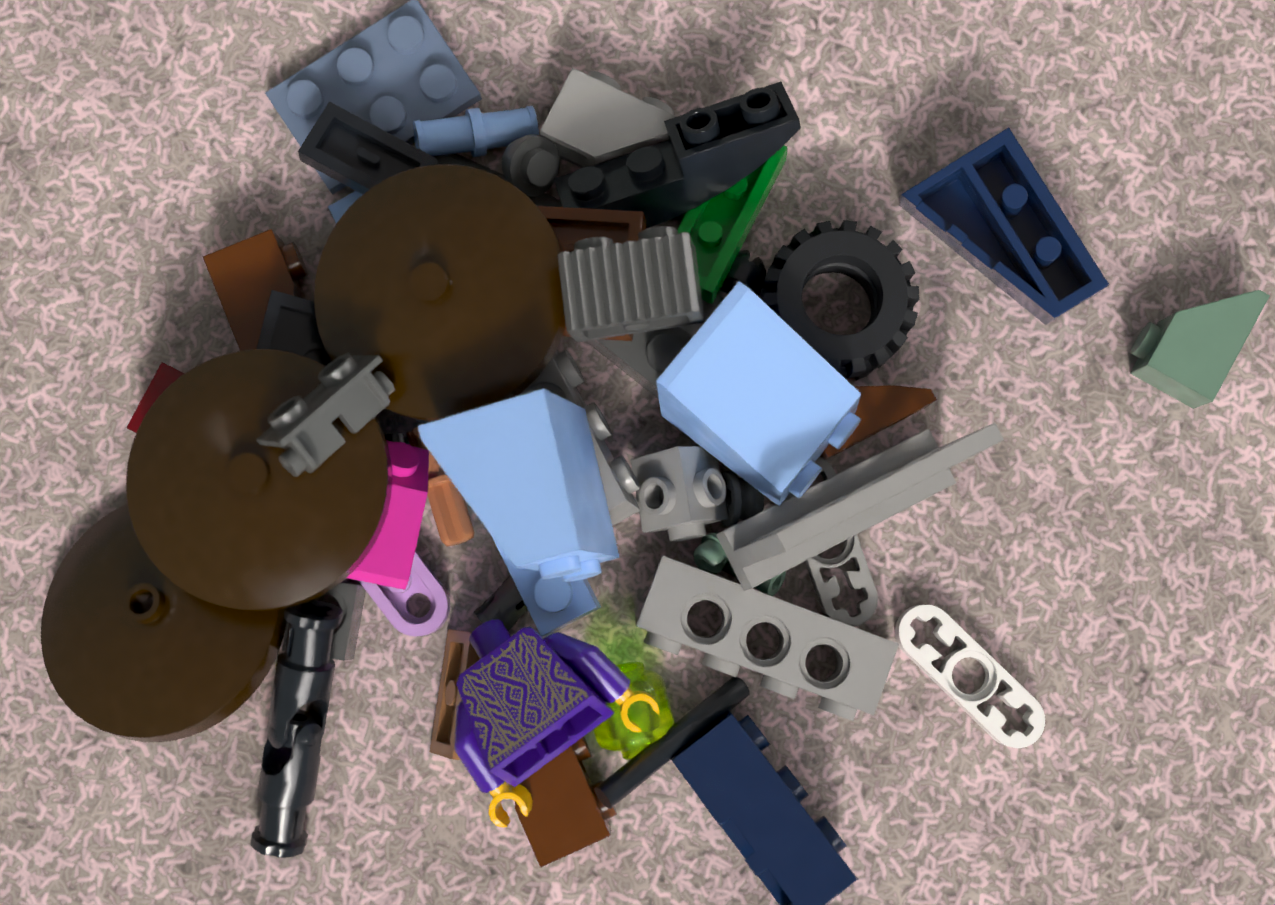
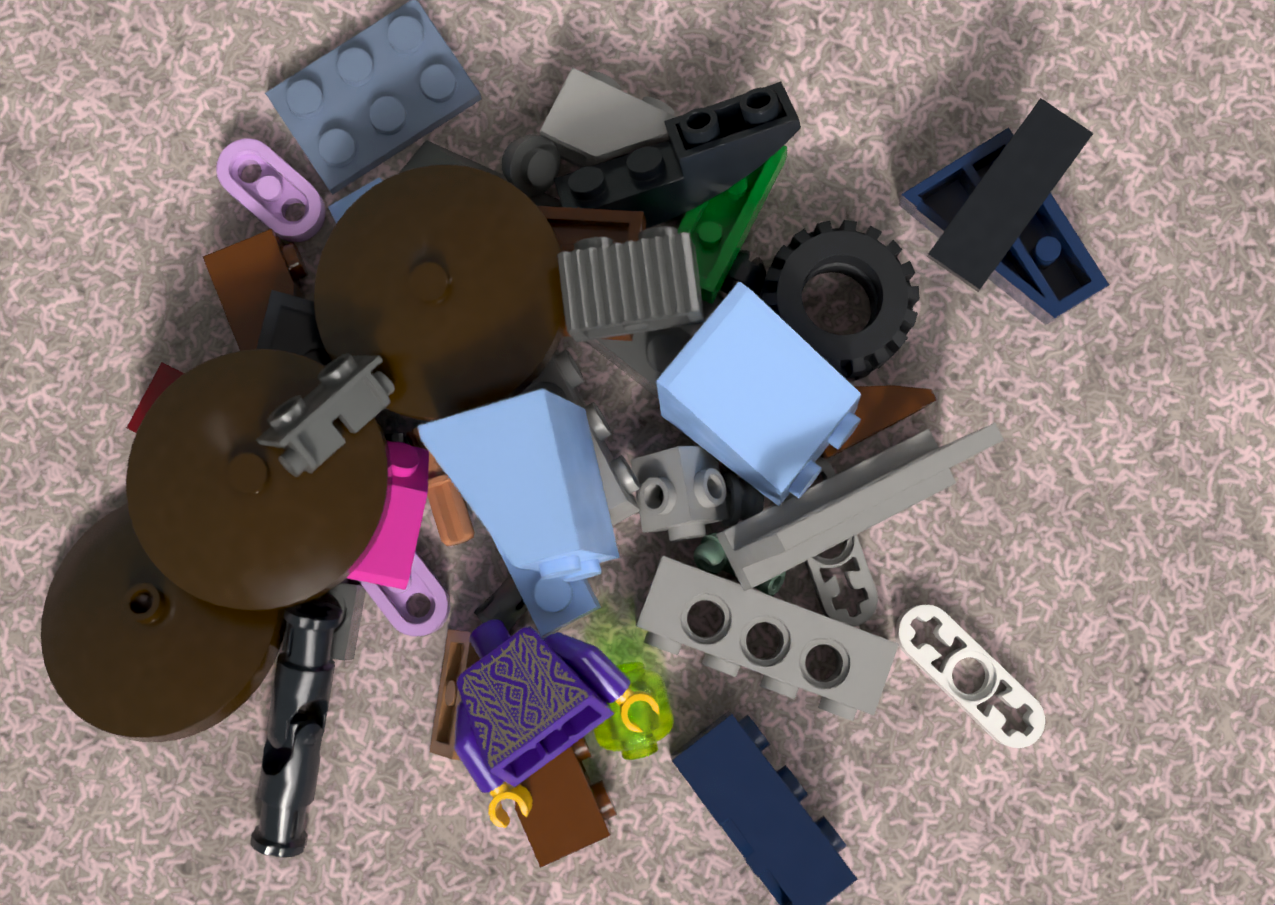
black plate [298,101,438,194] -> none
light blue pin [413,105,539,157] -> none
black bar [595,676,750,809] -> none
sand green slope [1130,290,1270,409] -> none
none -> lavender plate [216,138,326,242]
none -> black tile [927,98,1093,292]

